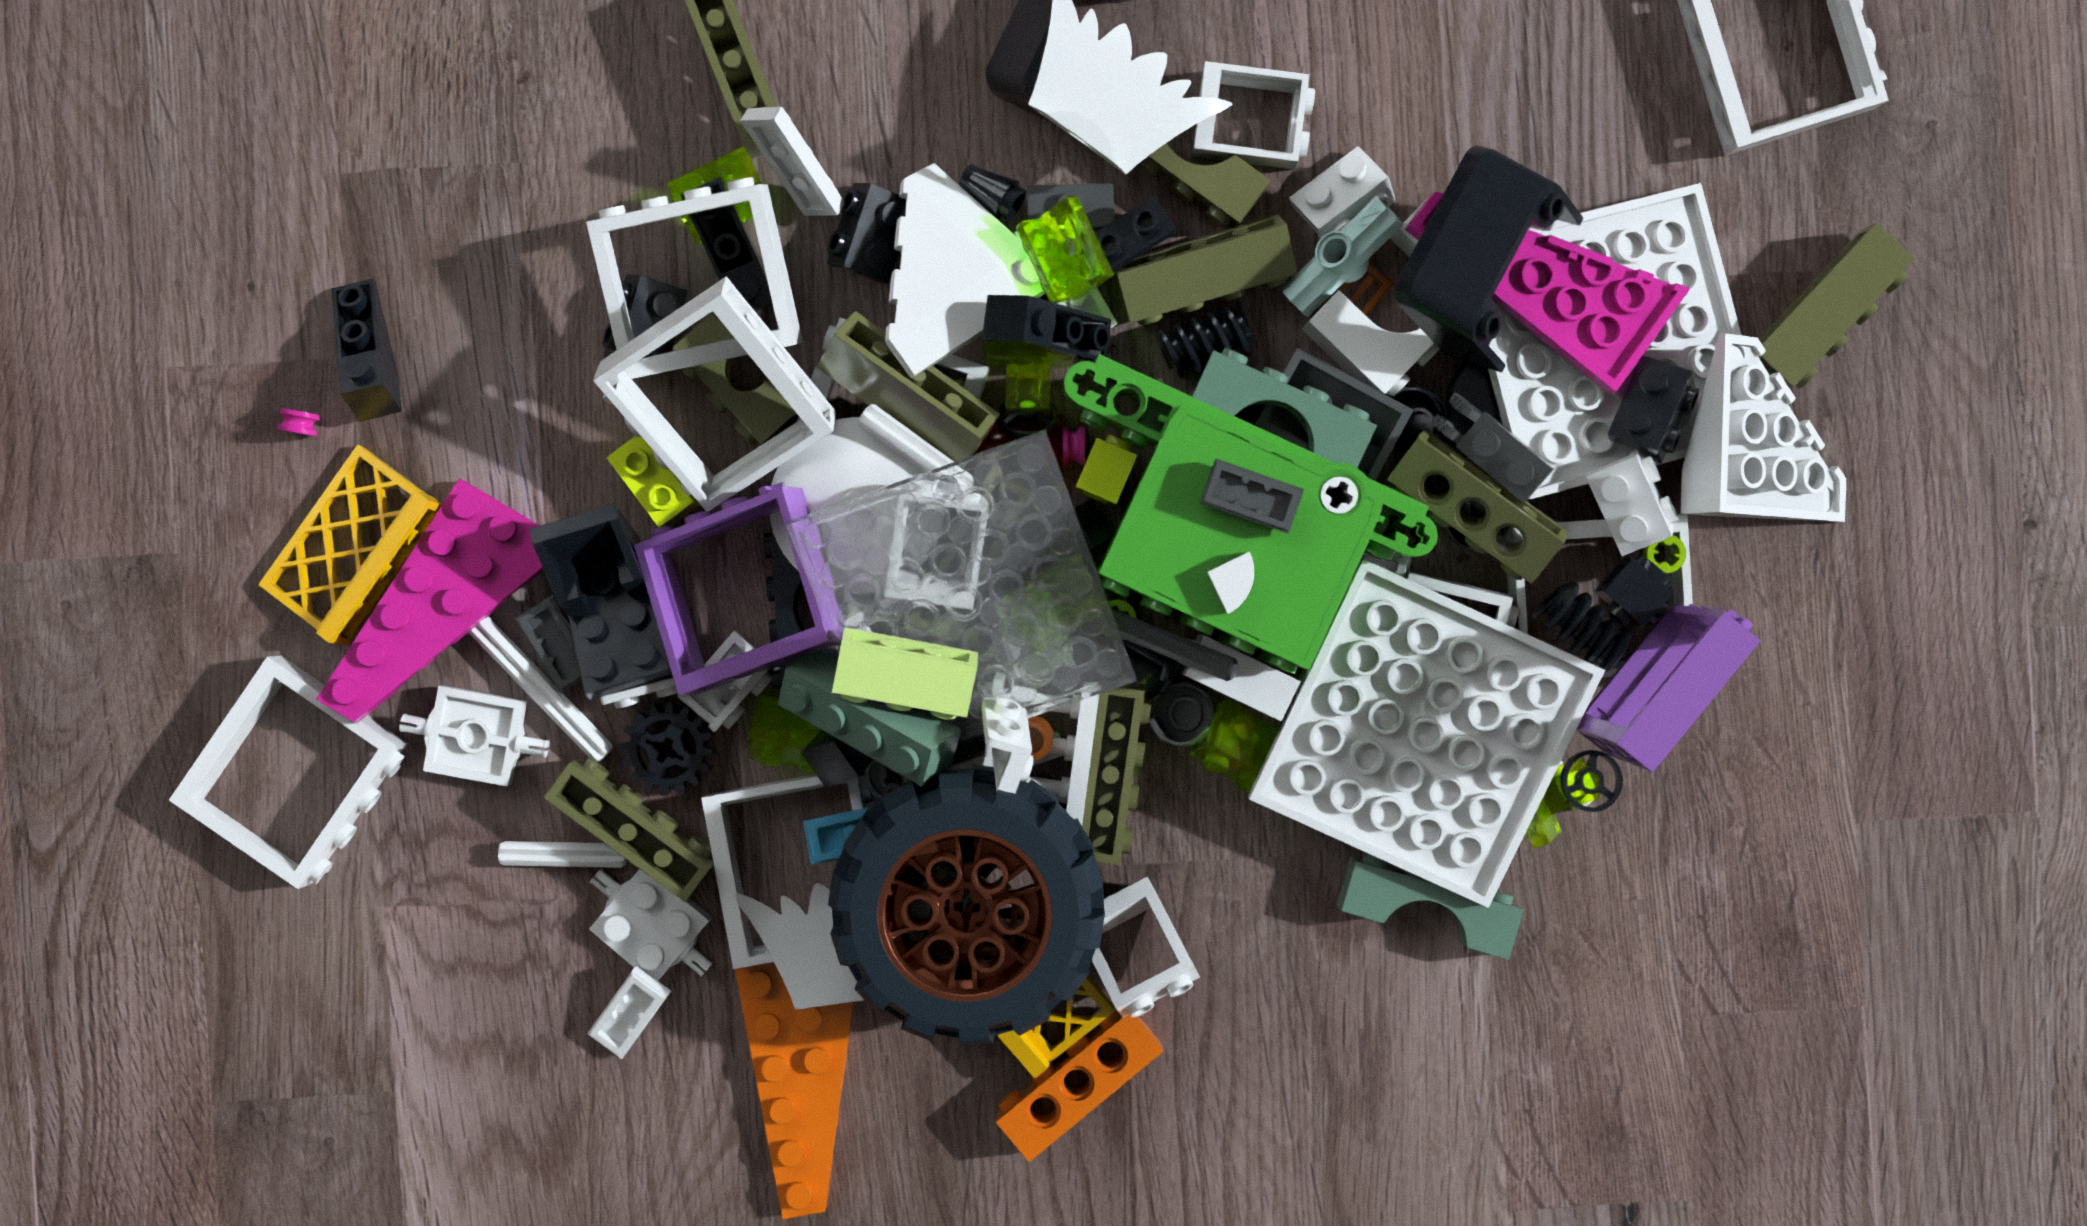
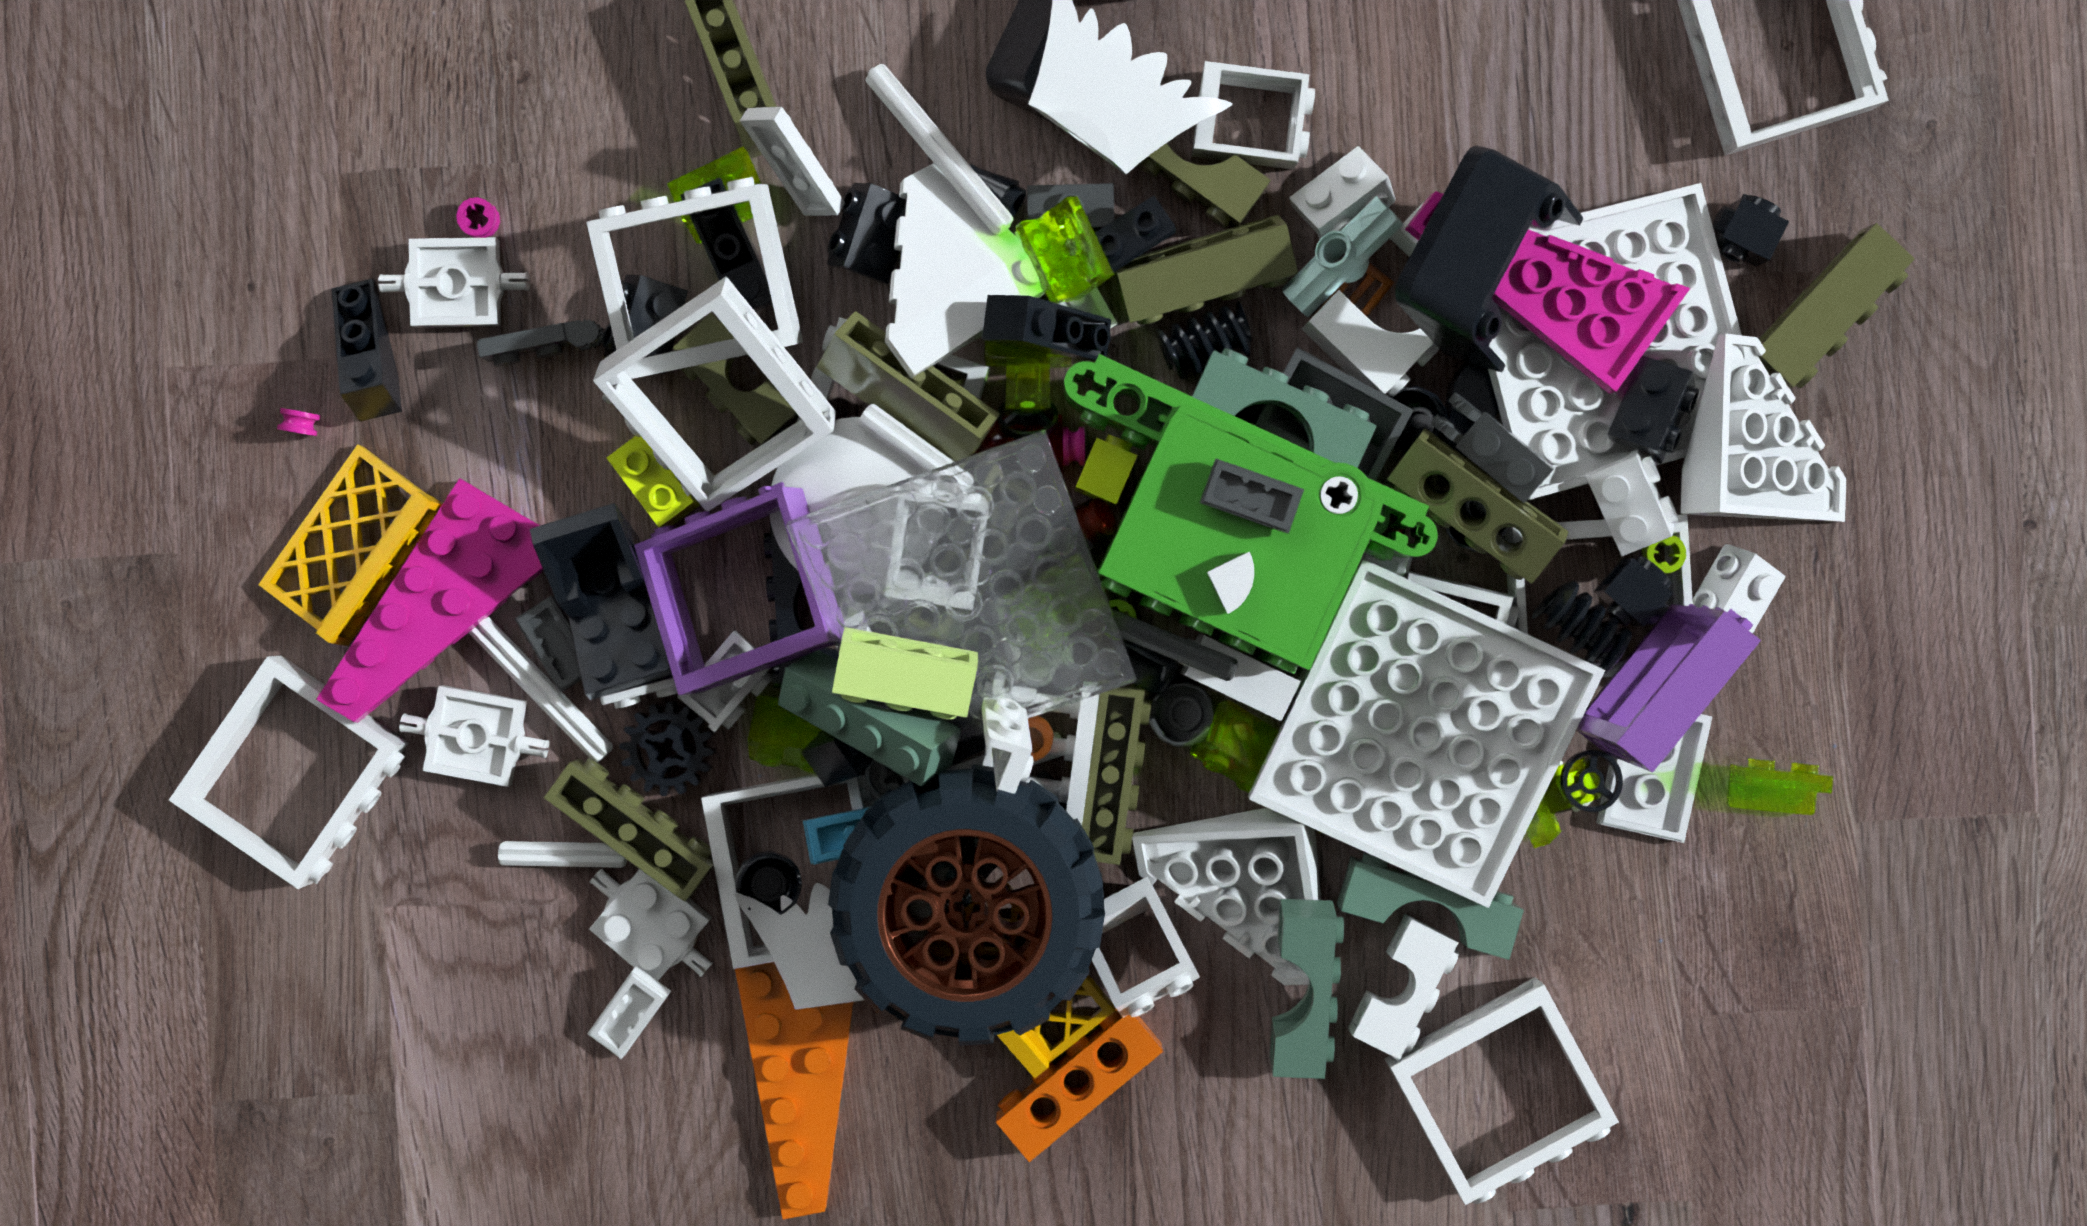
none -> white plate [378,237,530,328]
none -> dark pink bush [456,197,500,238]
none -> dark grey hinge [476,319,604,367]
none -> black hair [735,850,803,915]
none -> white axle [866,64,1014,235]
none -> clear red bush [1076,498,1117,542]
none -> white slope [1132,808,1321,985]
none -> sand green arch [1269,899,1344,1079]
none -> white arch [1347,914,1459,1060]
none -> white window [1384,977,1619,1205]
none -> white tile [1596,714,1712,843]
none -> white bracket [1693,544,1786,633]
none -> black brick [1712,194,1789,267]
none -> clear neon green bracket [1726,758,1834,815]

